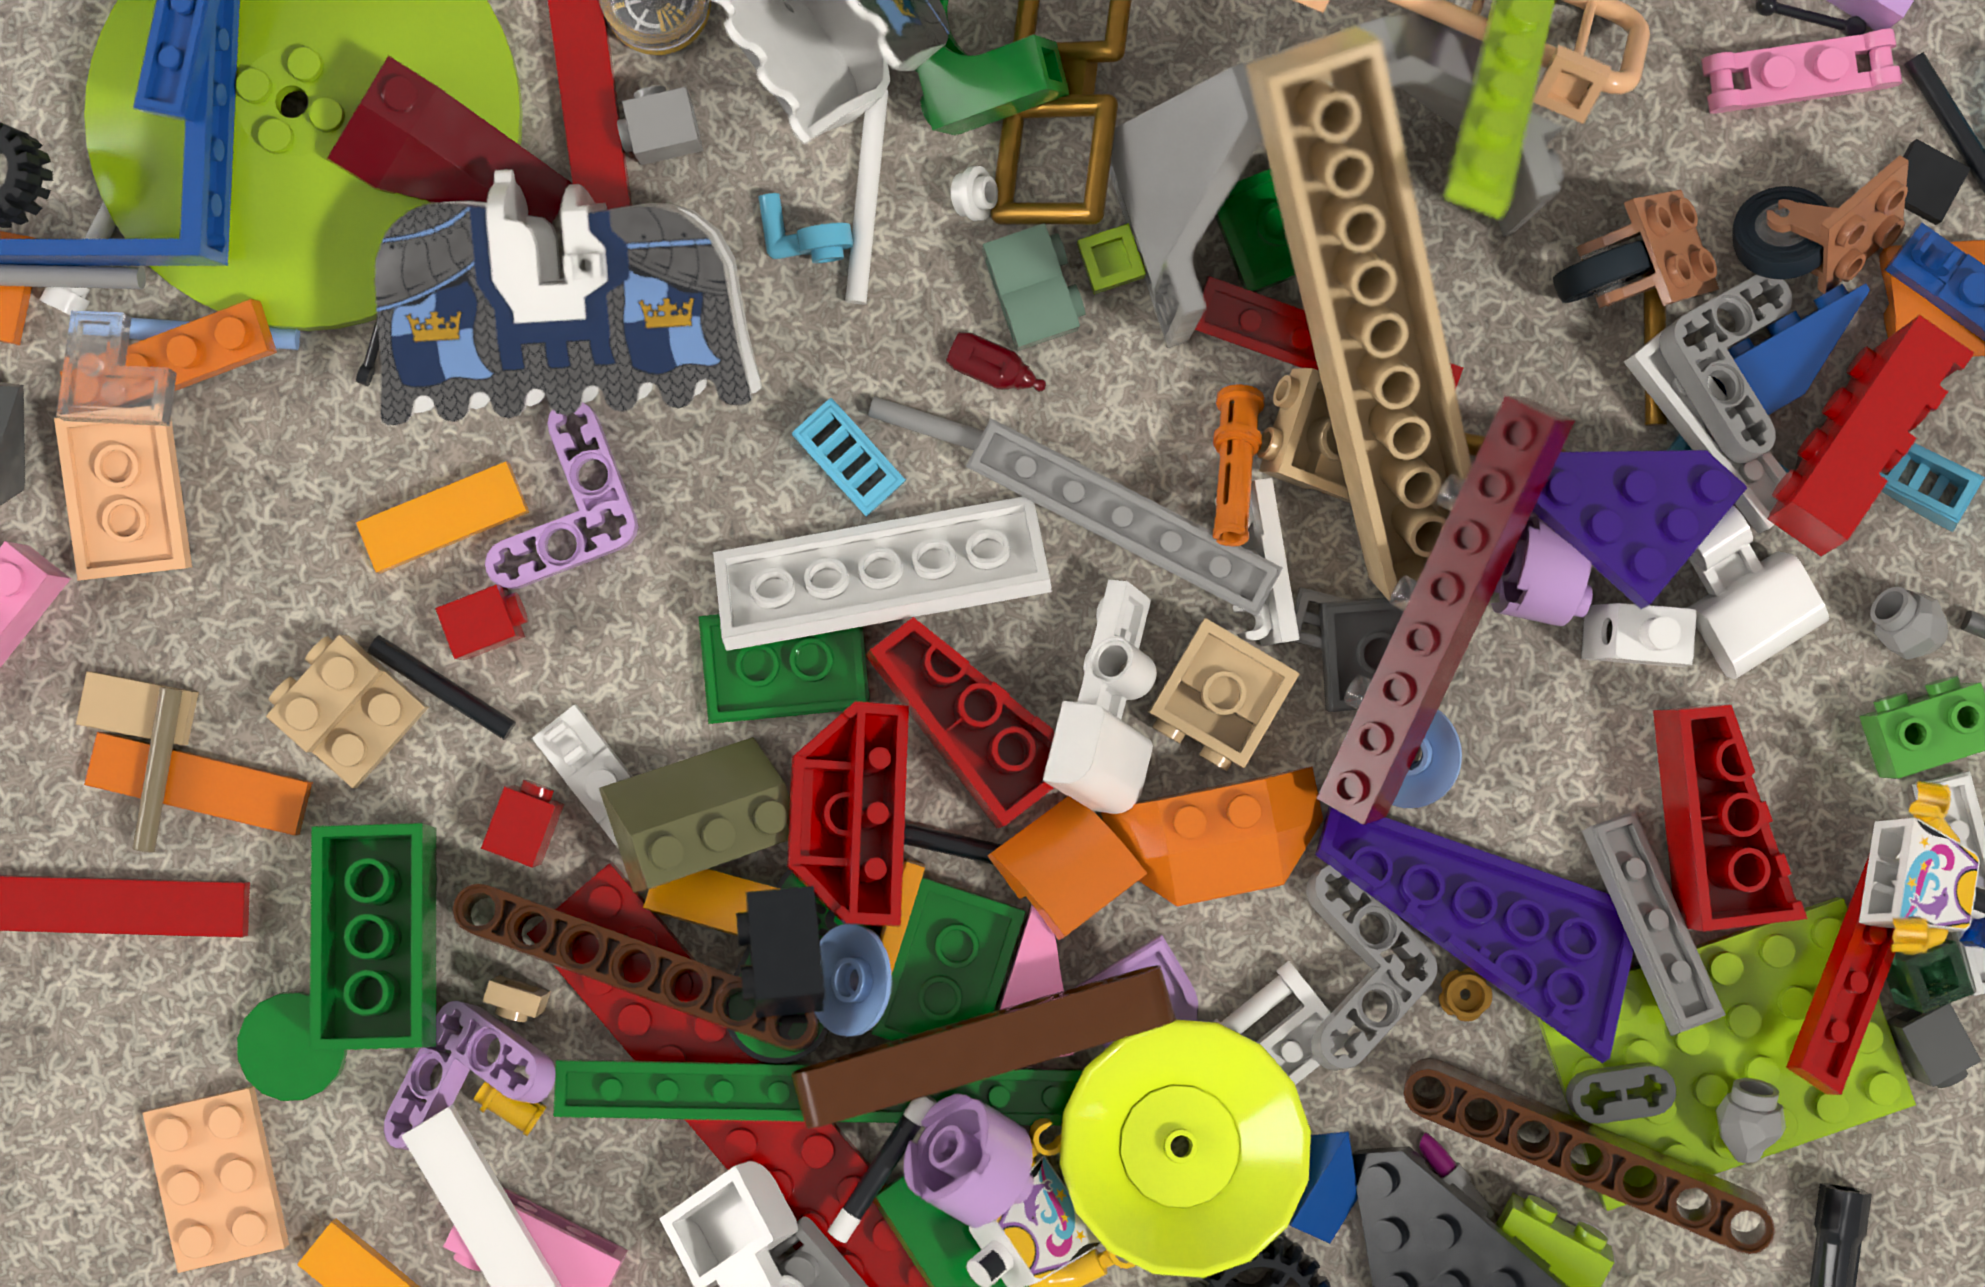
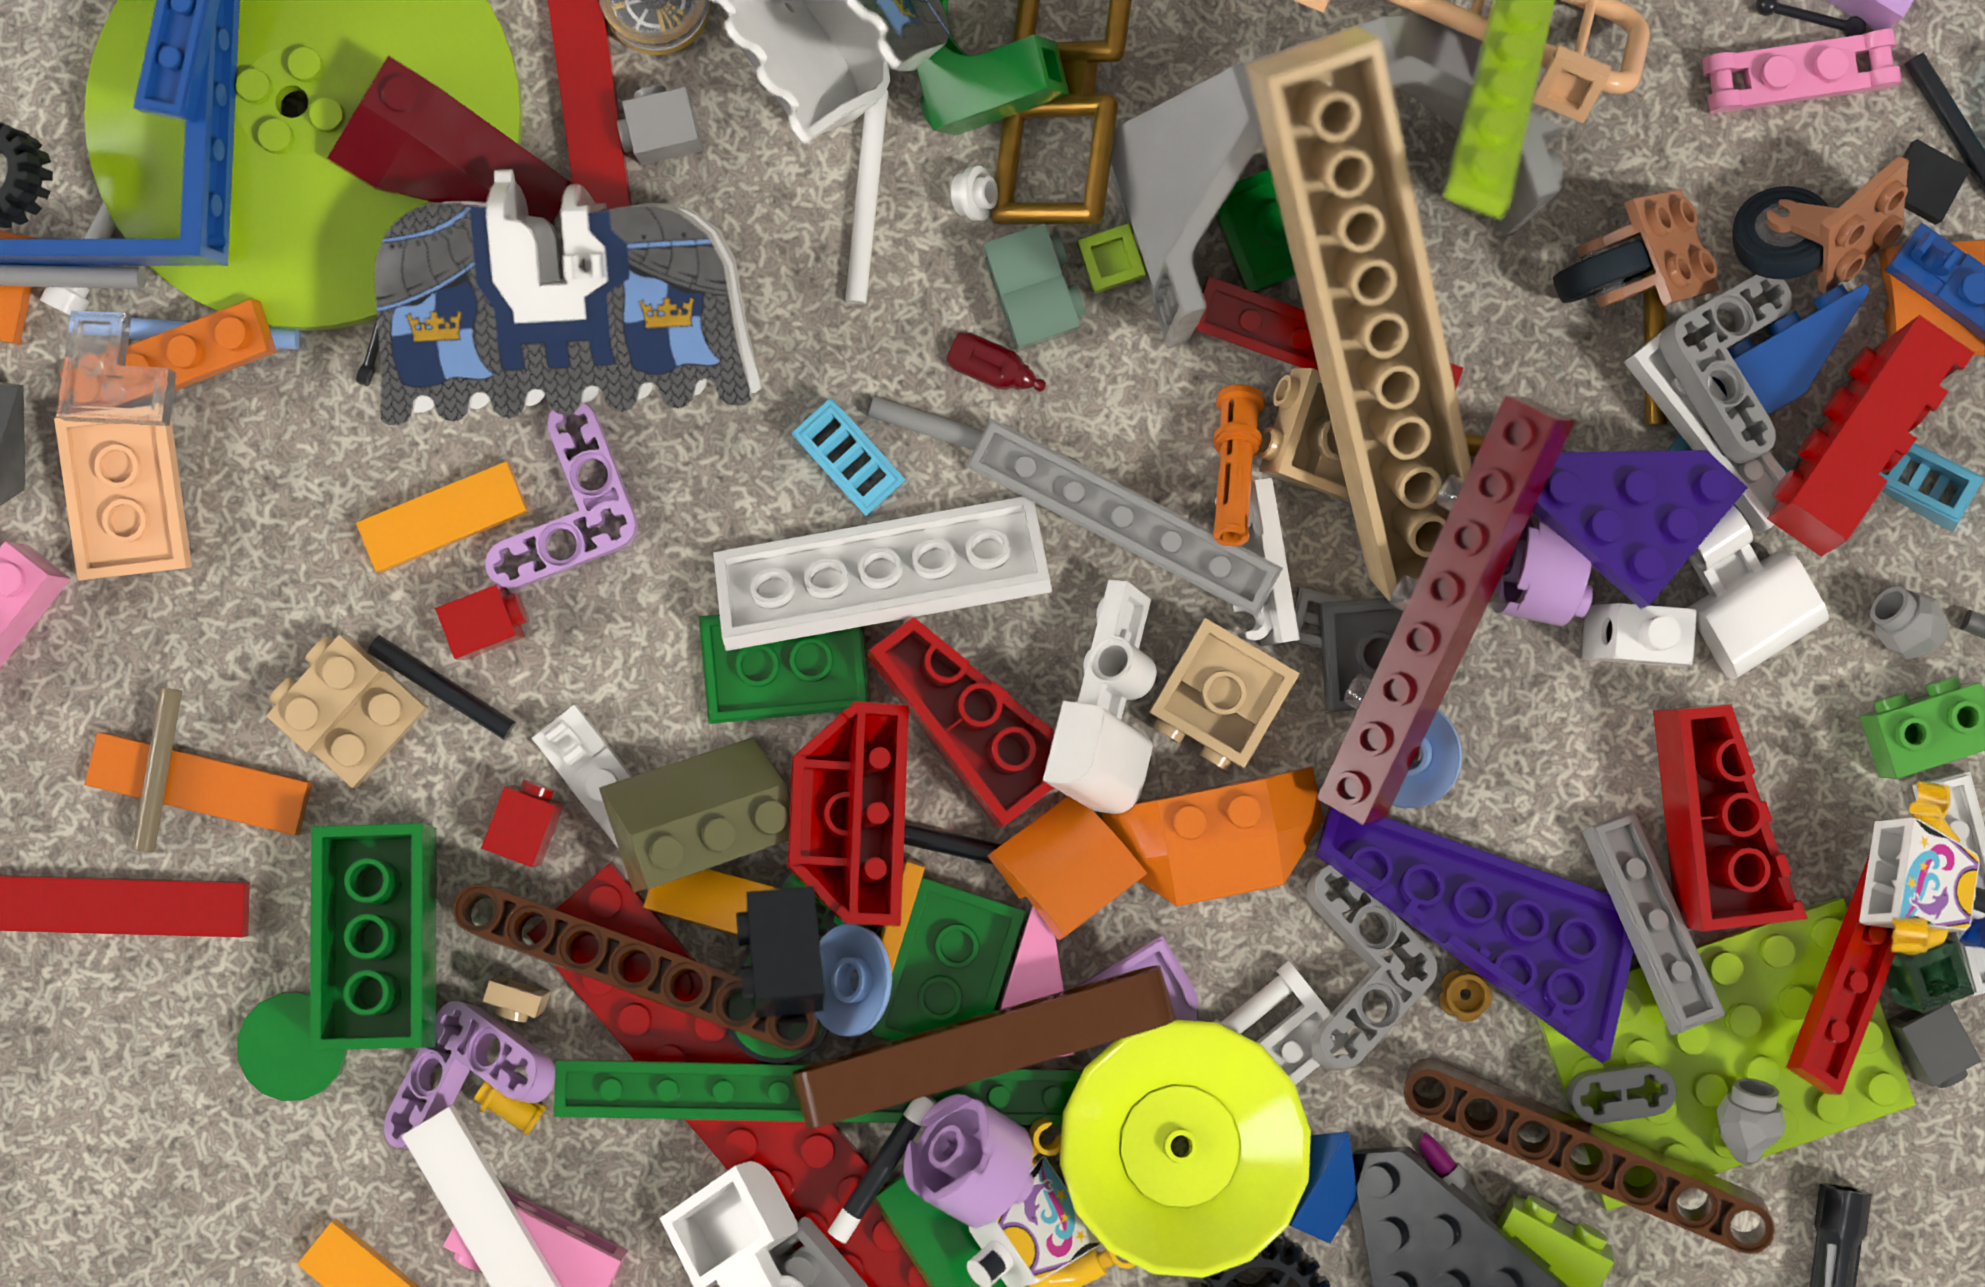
tan tile [76,671,199,745] -> none
light nougat plate [143,1086,289,1273] -> none
medium azure plate [758,193,853,263] -> none

